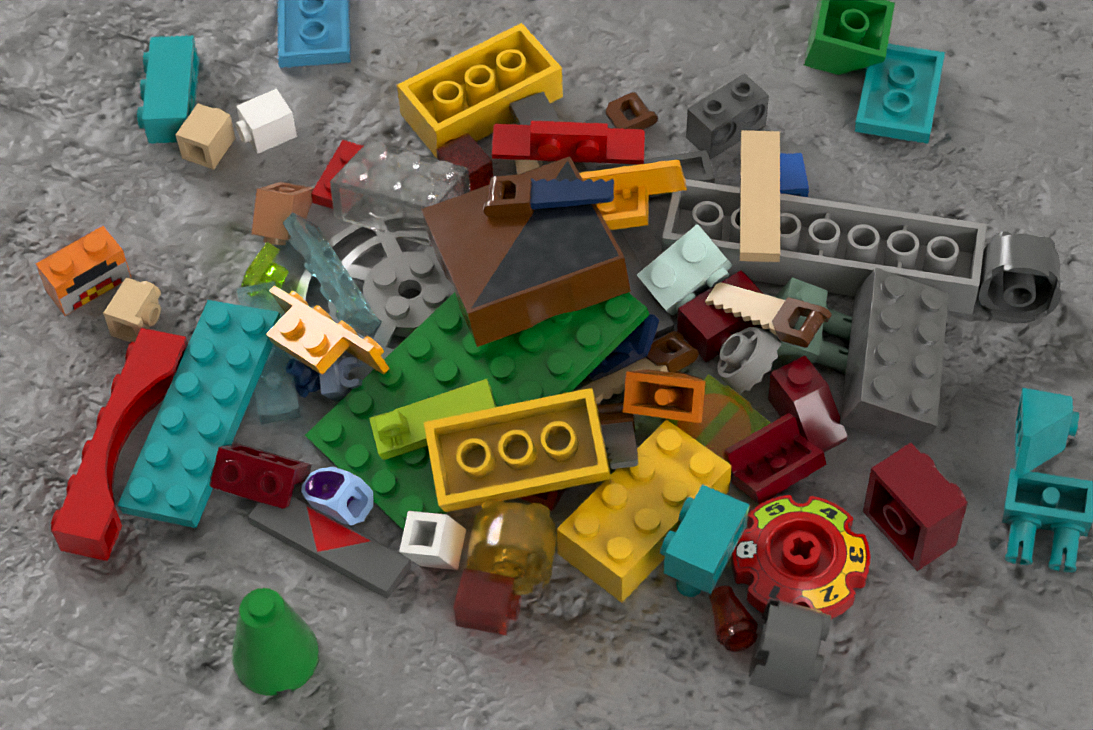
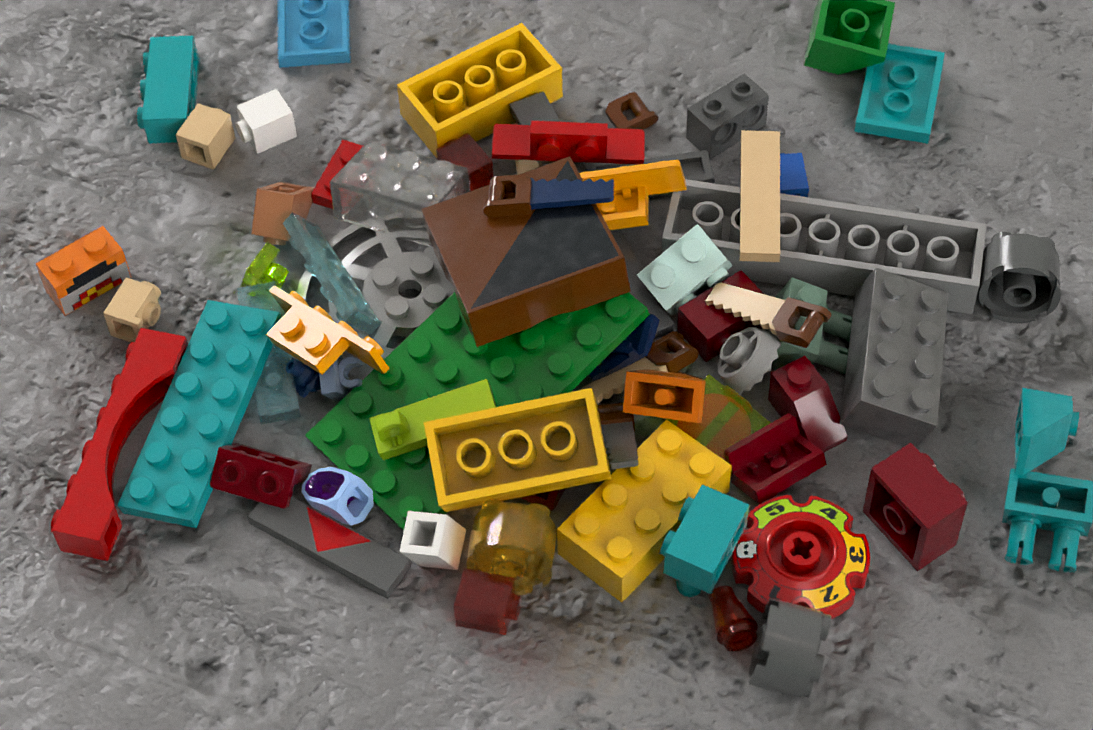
green cone [232,588,319,696] -> none

